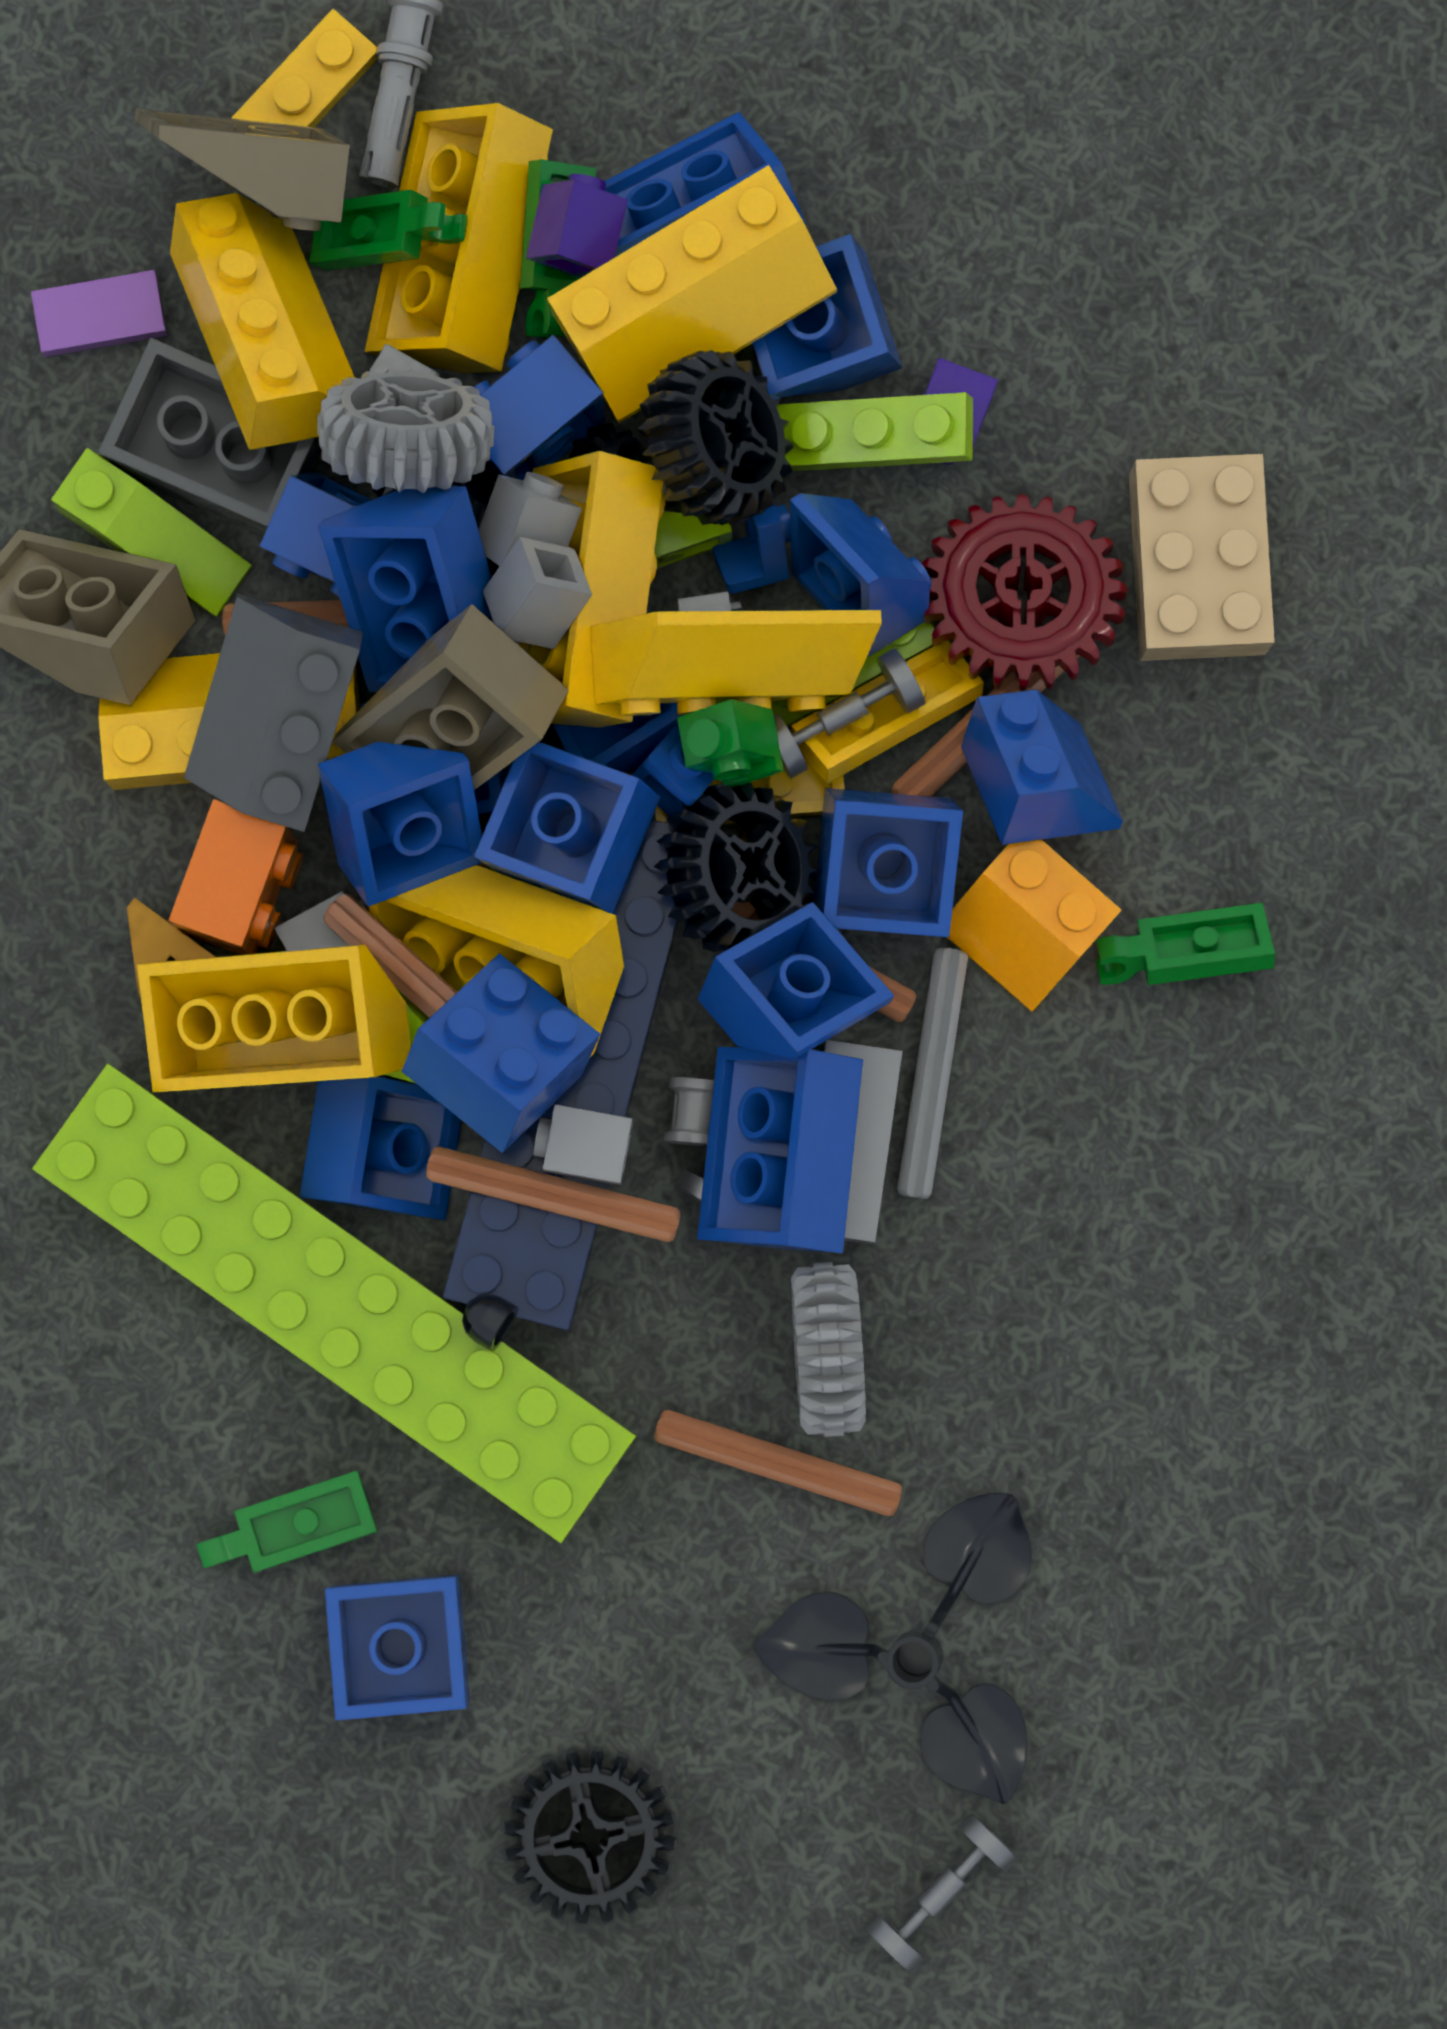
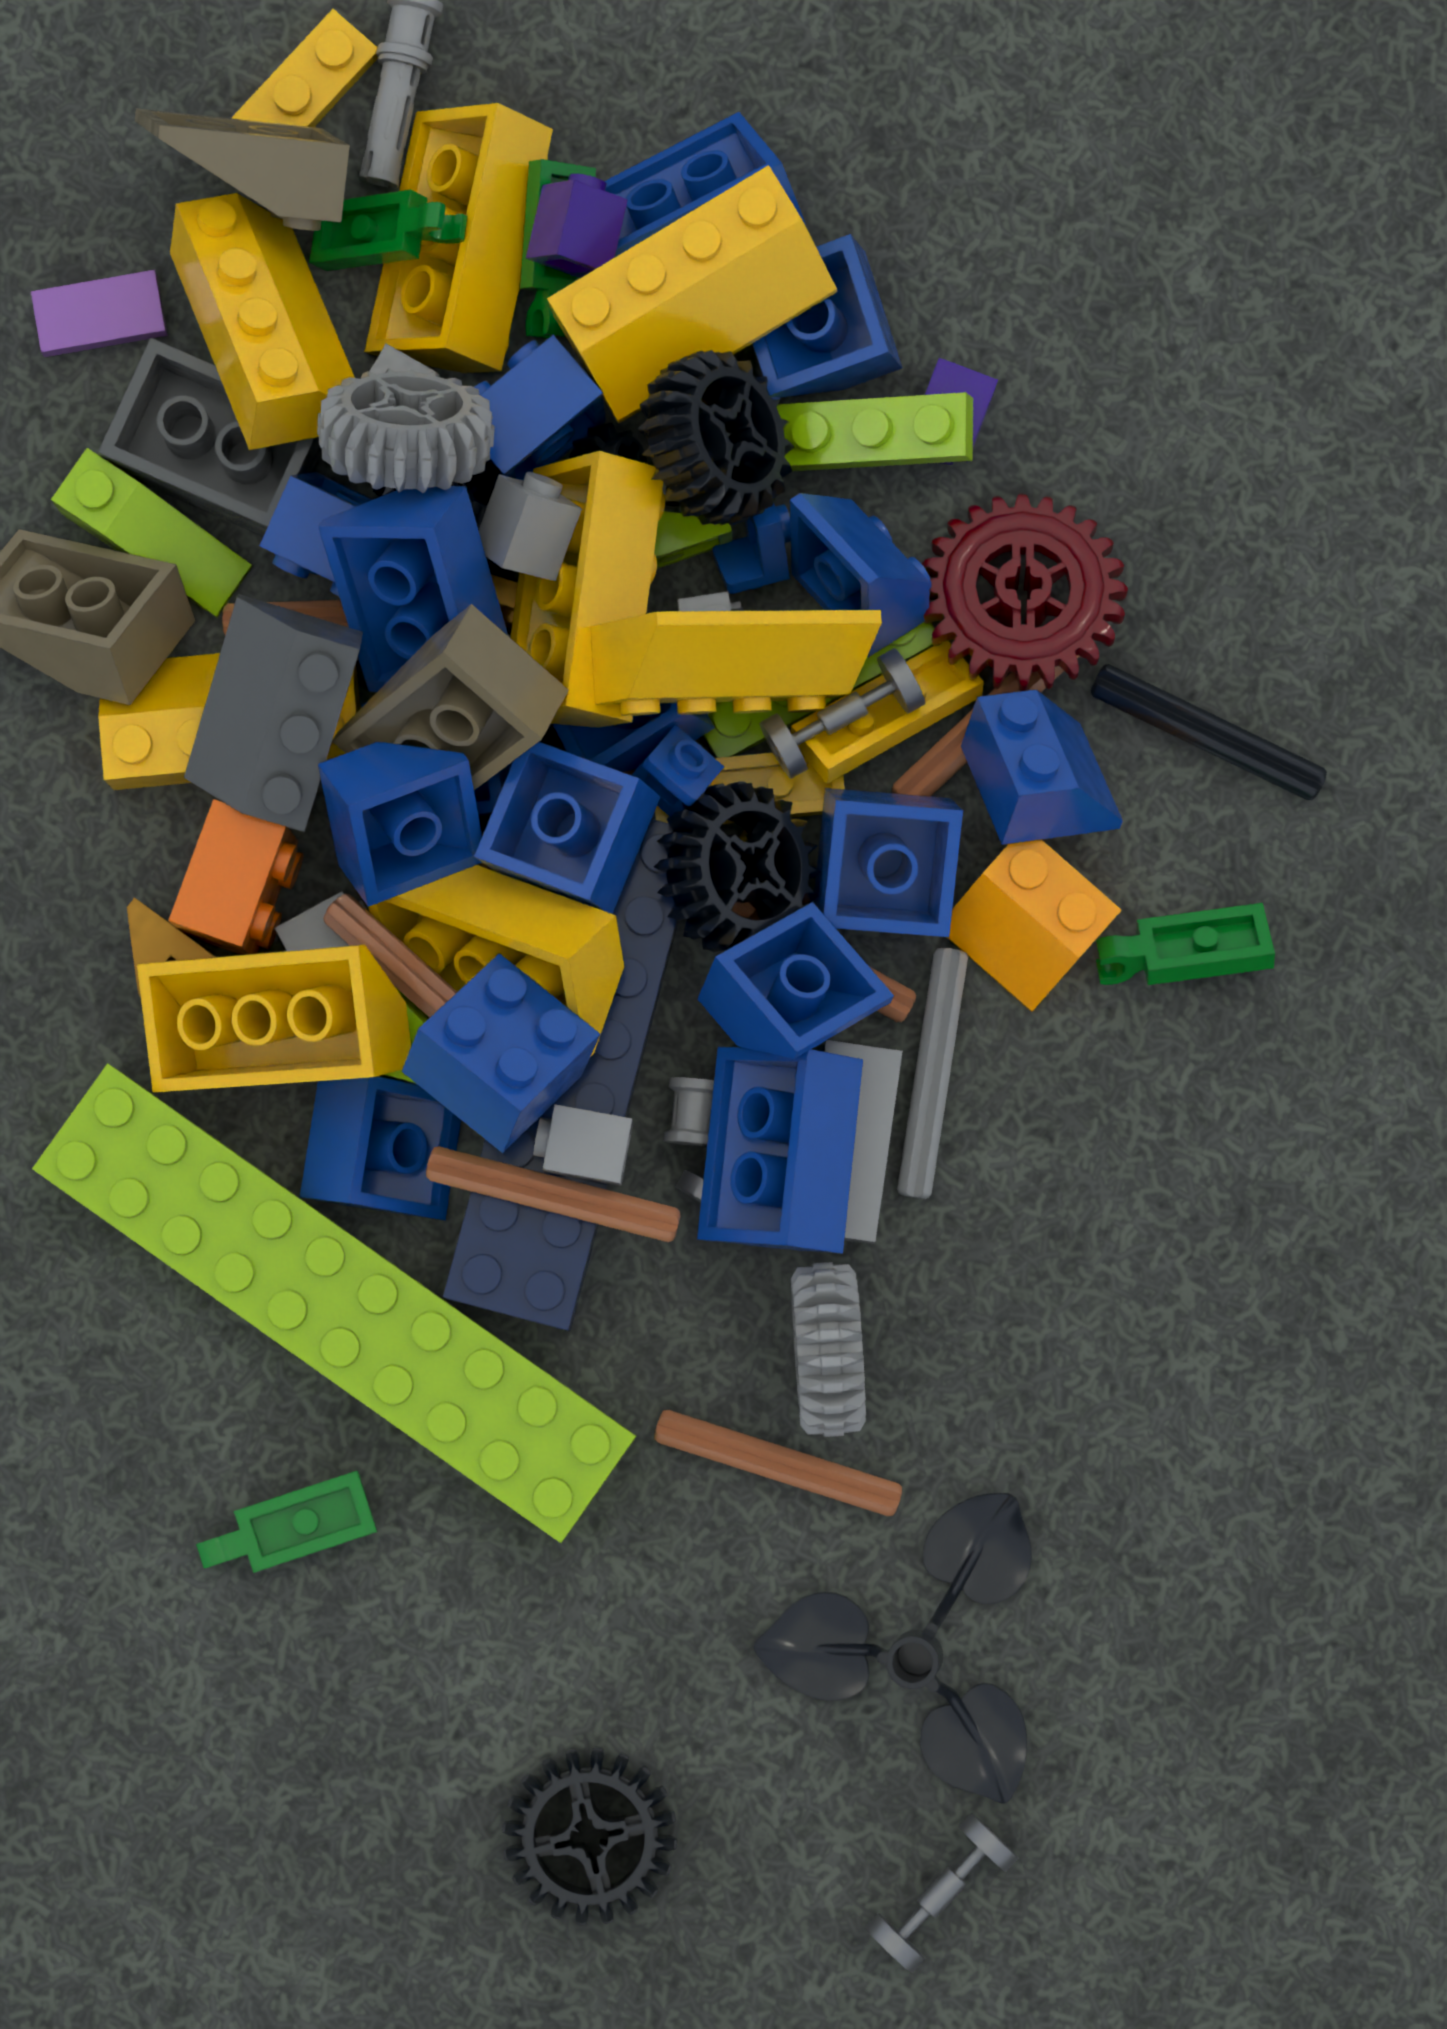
blue brick [325,1574,470,1721] -> none
black hinge [462,1294,518,1352] -> none
light grey brick [483,537,592,649] -> none
green brick [677,699,784,788] -> none
tan brick [1129,454,1275,661] -> none
none -> black axle [1091,664,1327,800]

